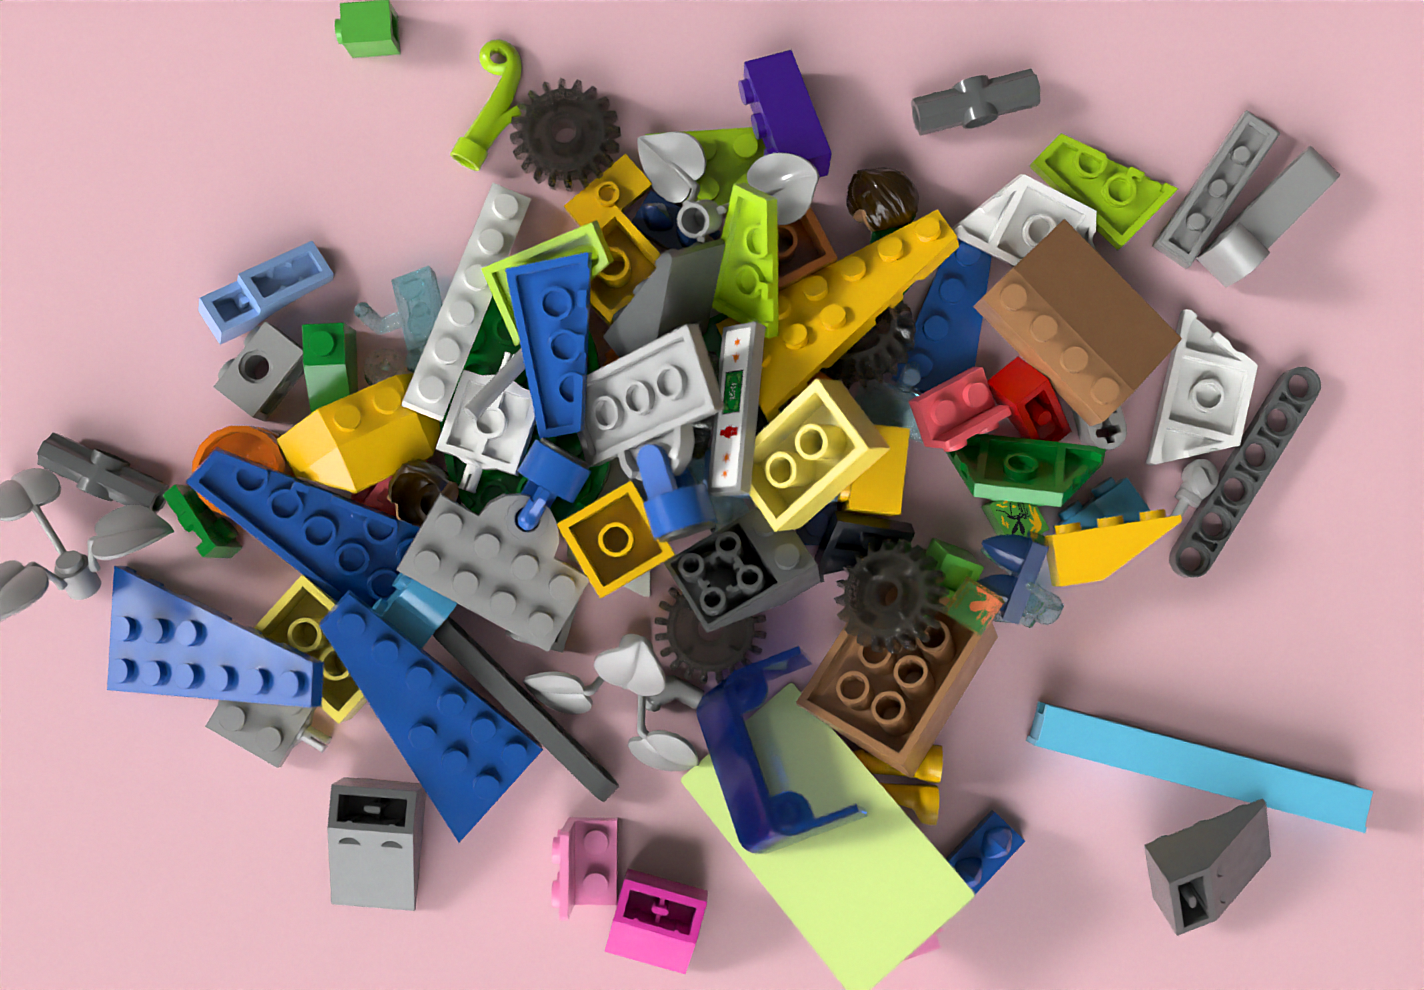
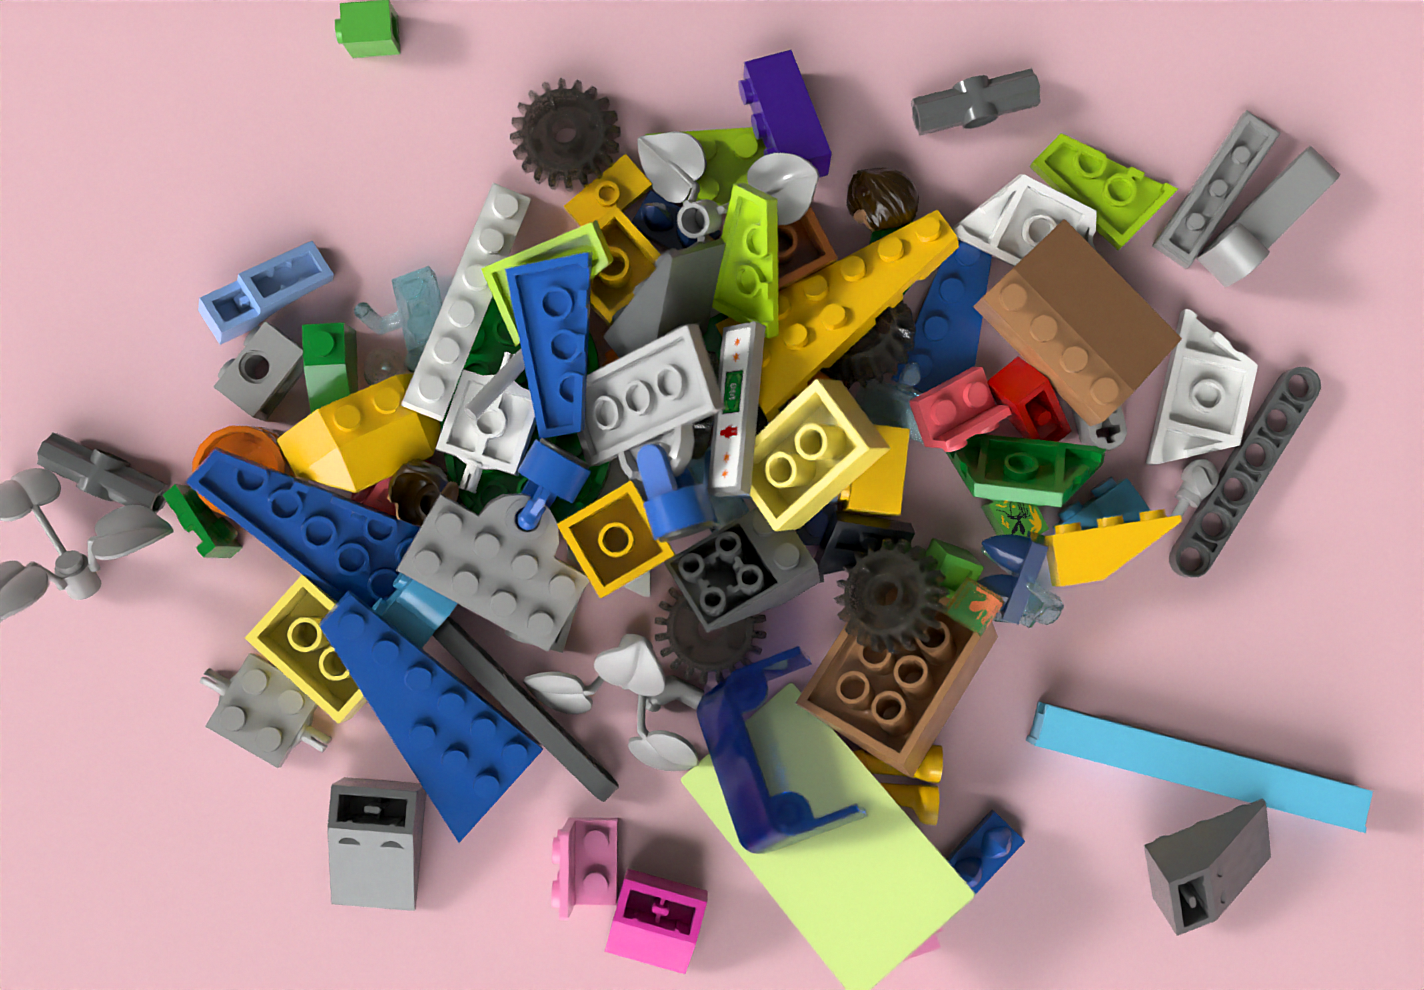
wing [107,566,324,708] -> none
lime plant [450,39,528,171] -> none

